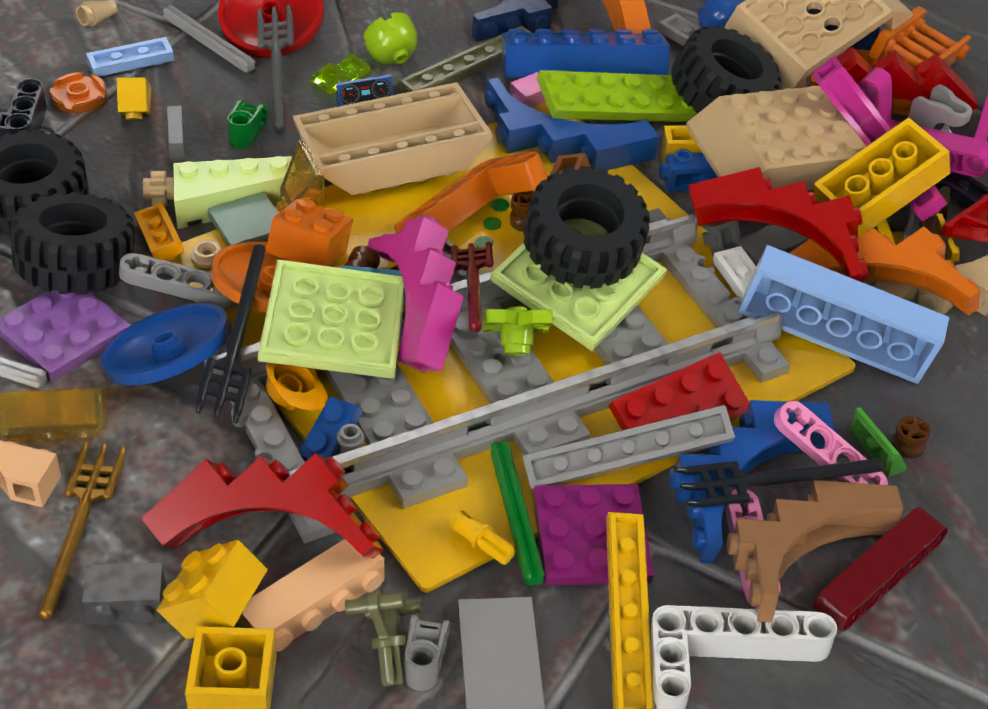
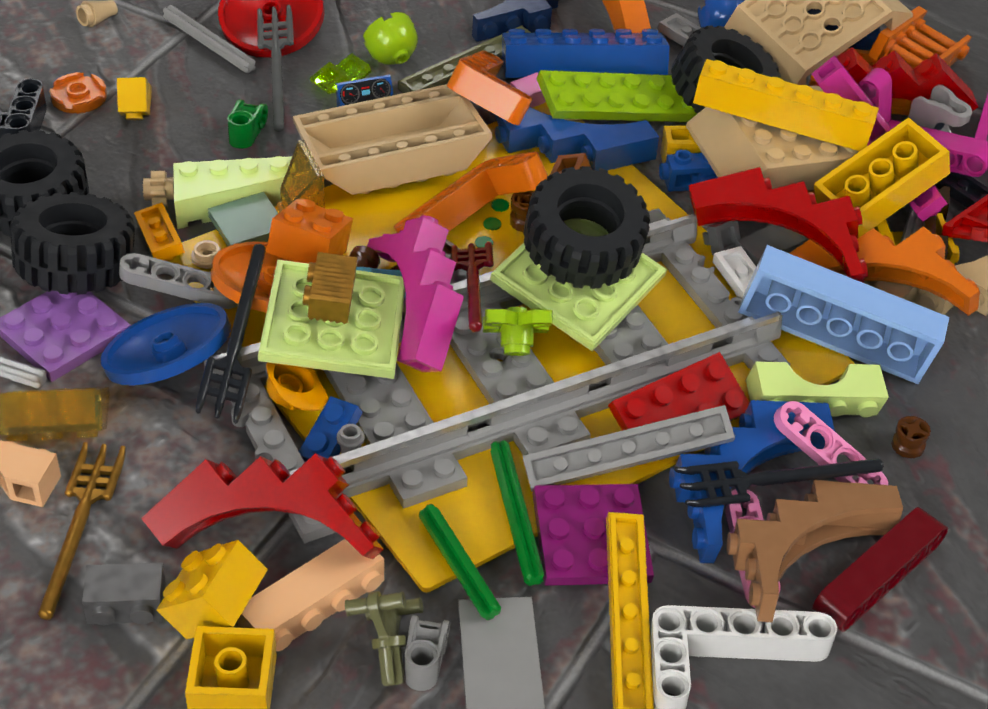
light blue plate [86,37,174,77] -> none
beam [167,104,186,166] -> none
yellow axle [449,509,516,565] -> none
bright green slope [849,407,907,477] -> none
none -> pearl gold brick [303,252,357,324]
none -> green axle [419,504,501,620]
none -> orange beam [447,51,533,125]
none -> yellow brick [693,59,879,151]
none -> yellowish green arch [746,361,889,417]

